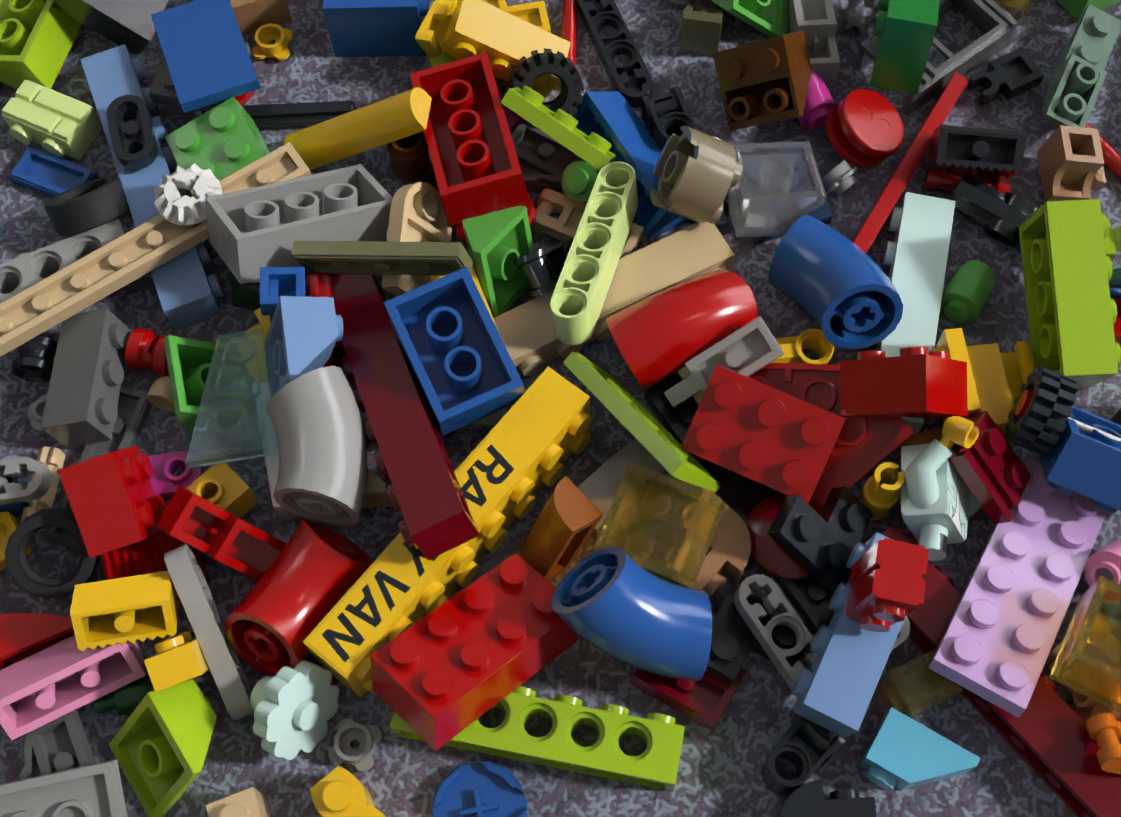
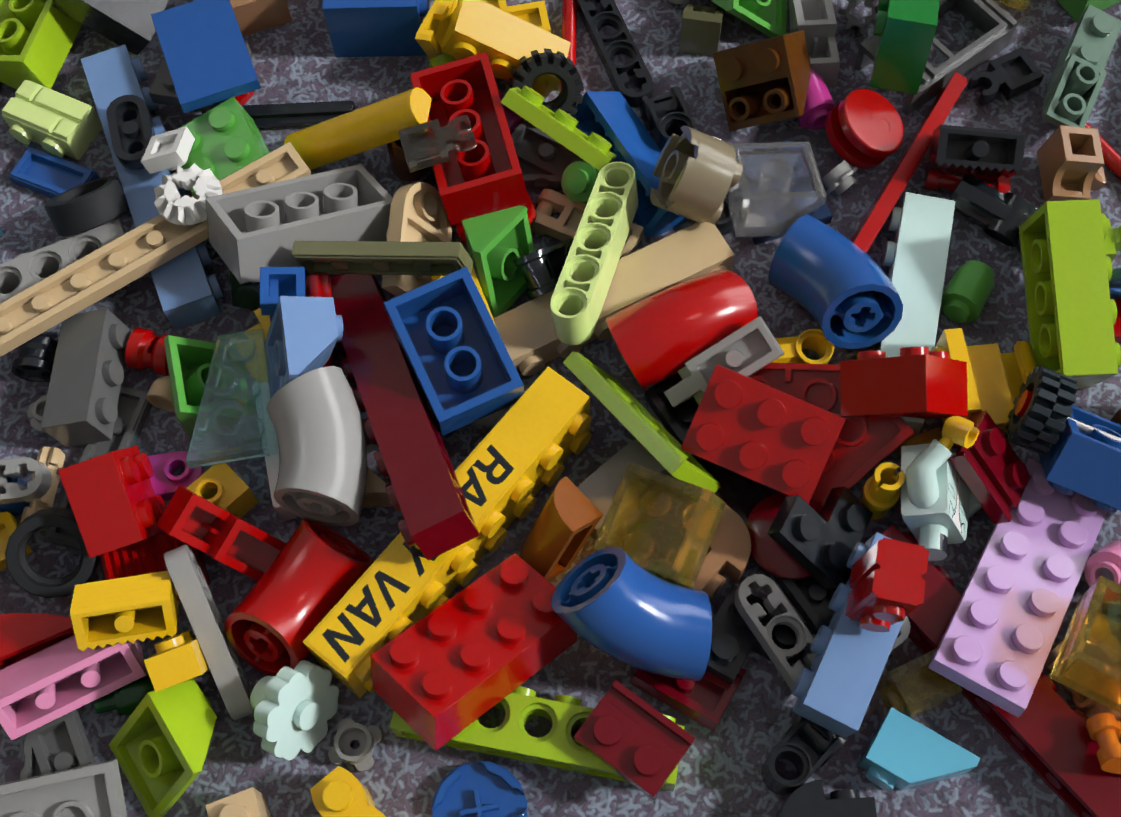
yellow plate [252,23,293,61] -> none
none -> white plate [141,126,195,174]
none -> clear smoke plate [398,115,477,173]
none -> dark red plate [574,680,695,799]

